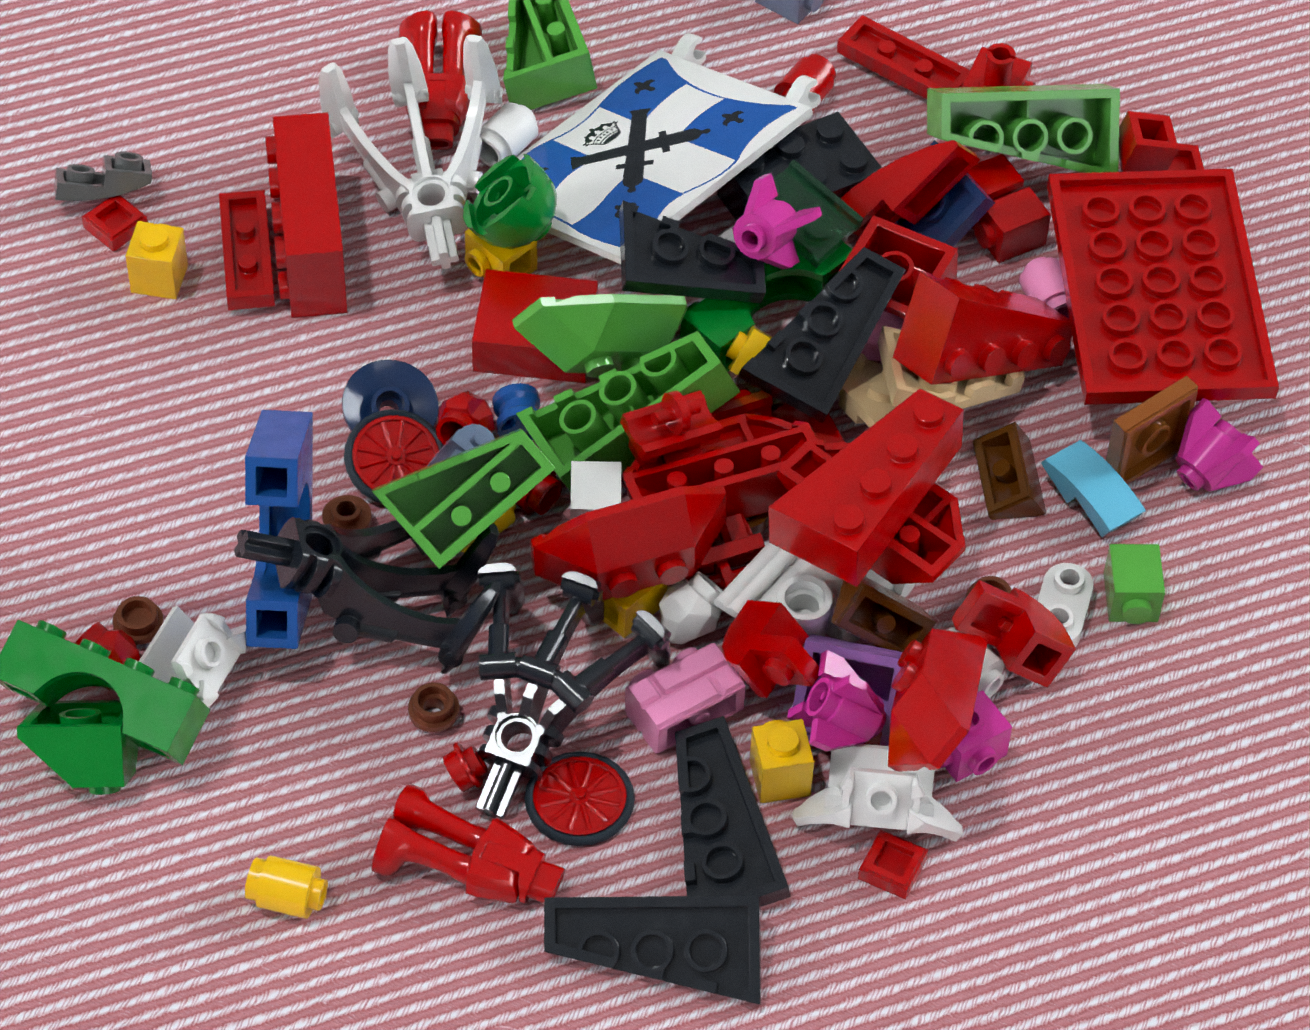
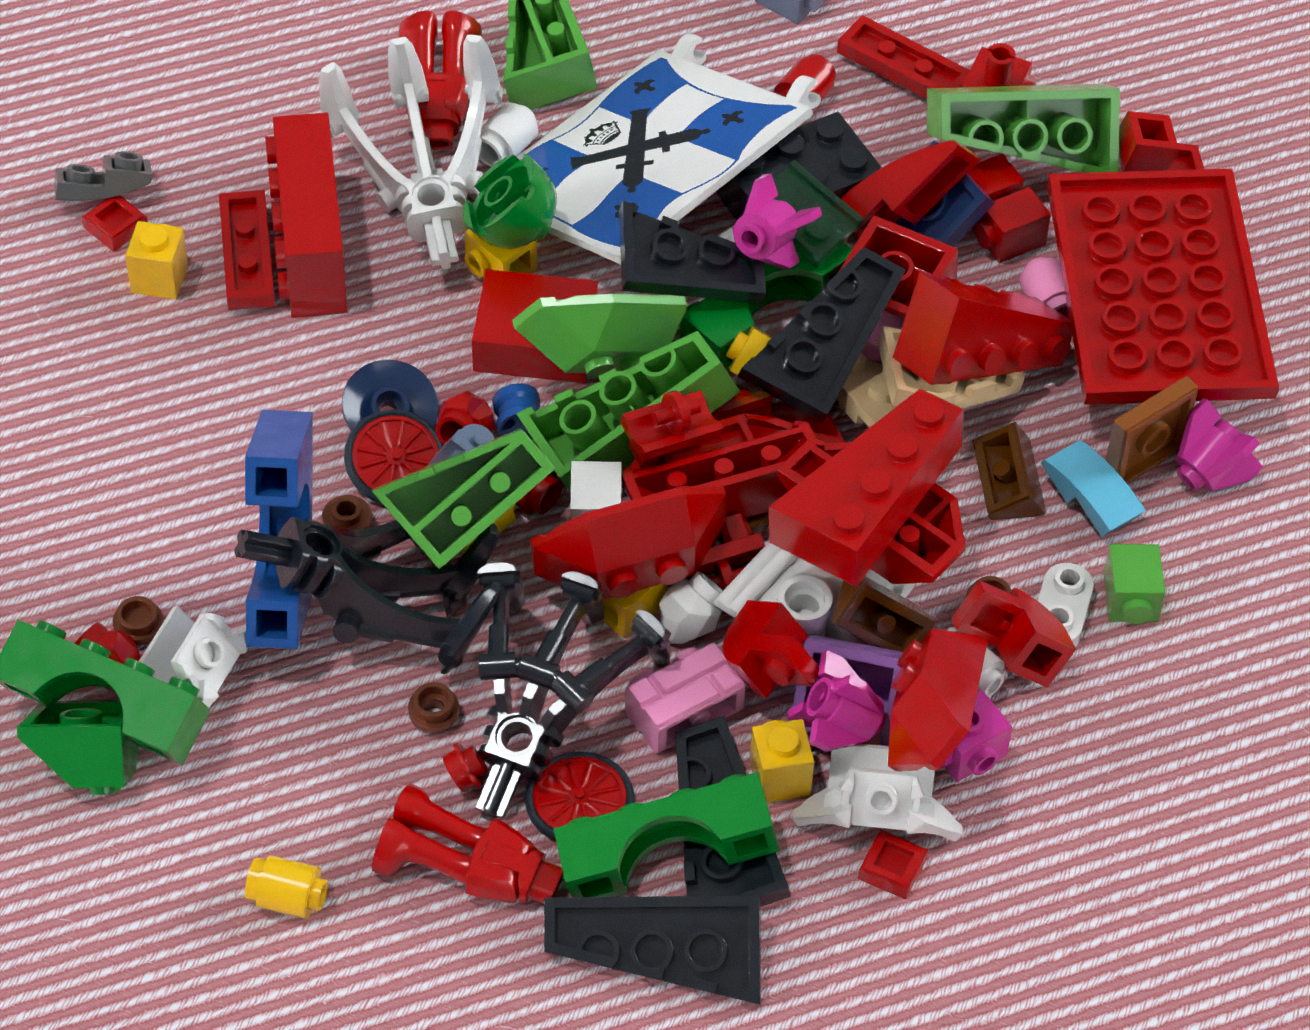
none -> green arch [553,772,780,897]

